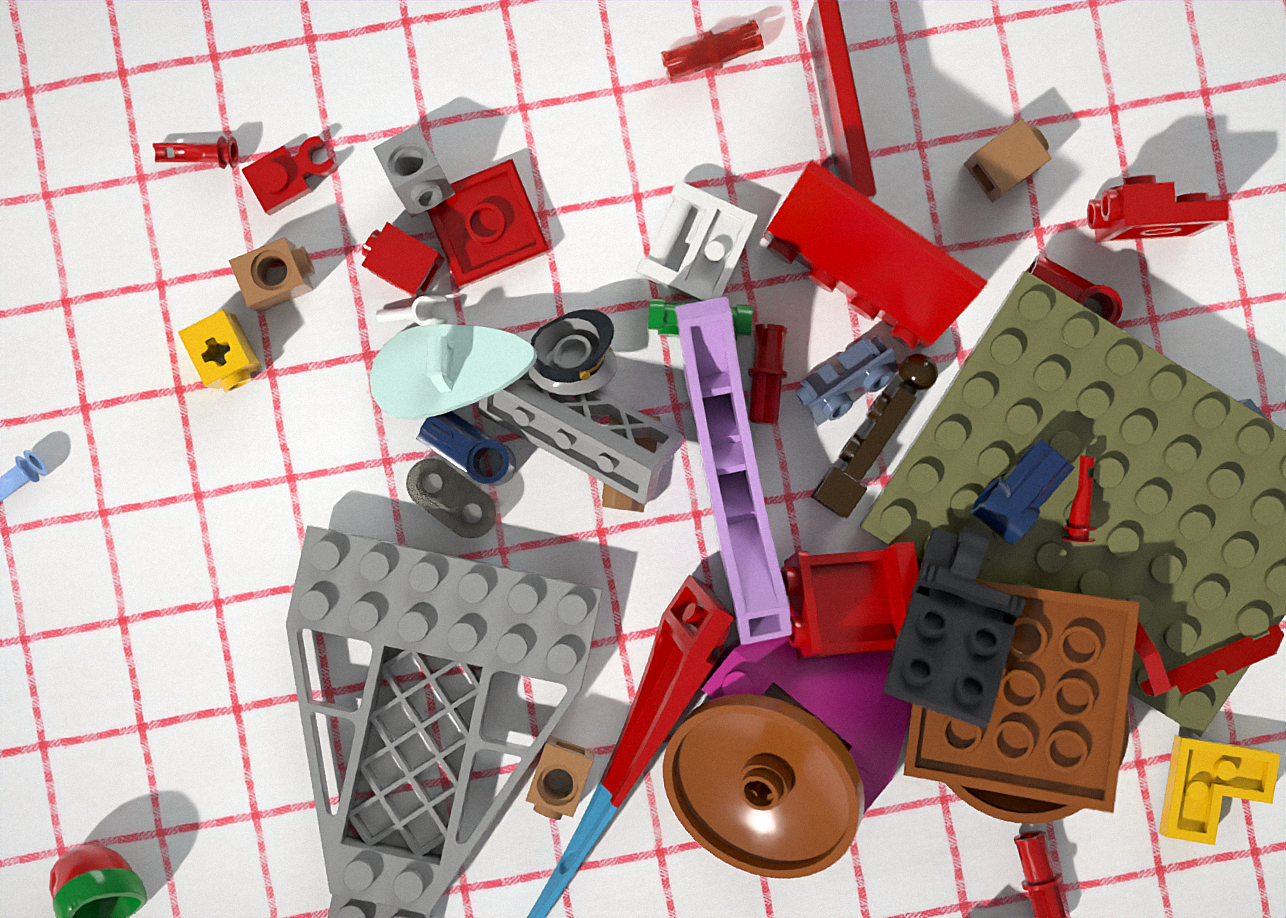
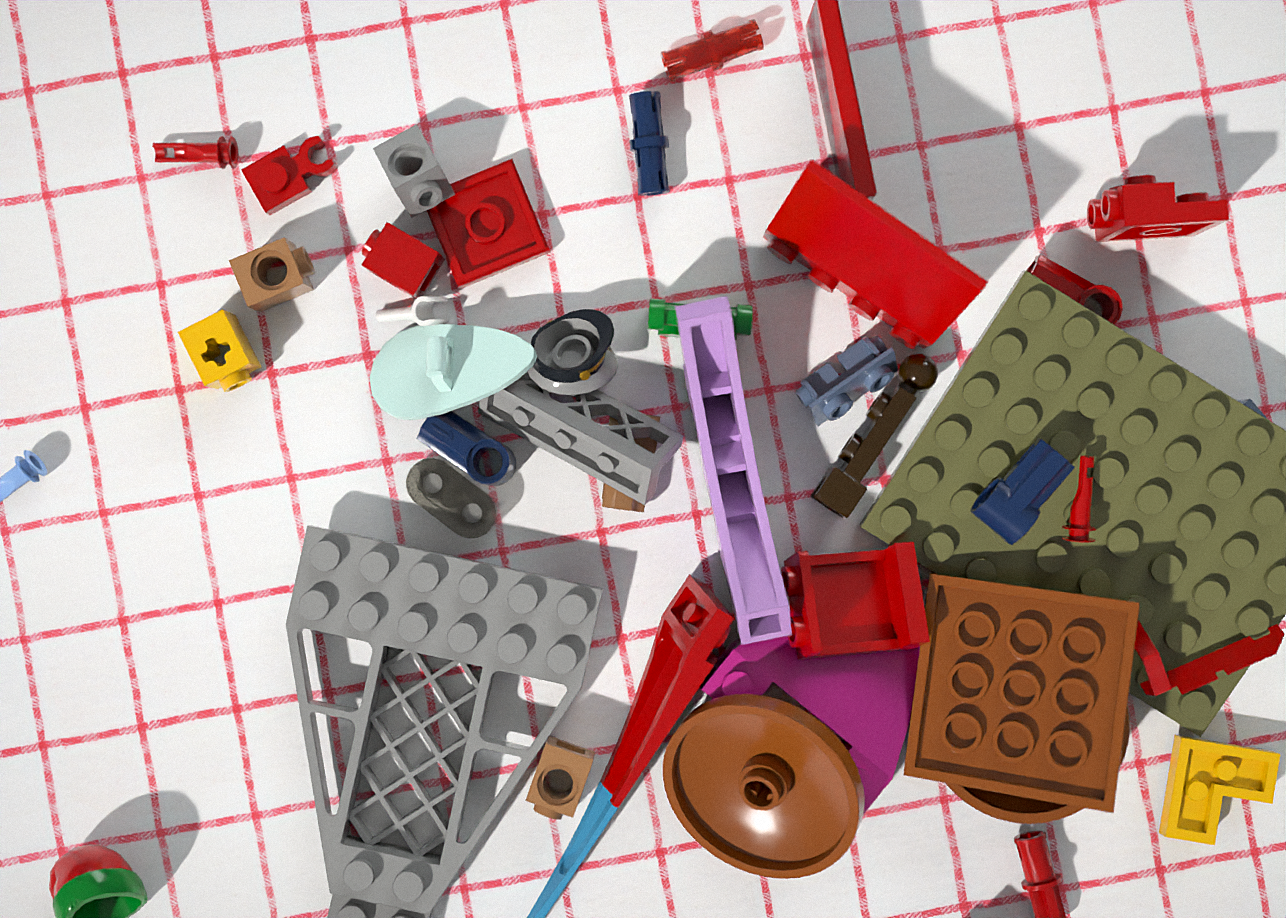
white plate [635,181,758,301] -> none
red axle [748,324,788,425] -> none
black plate [882,527,1025,729] -> none
medium nougat brick [963,118,1052,203] -> none
none -> dark blue pin [629,91,670,196]

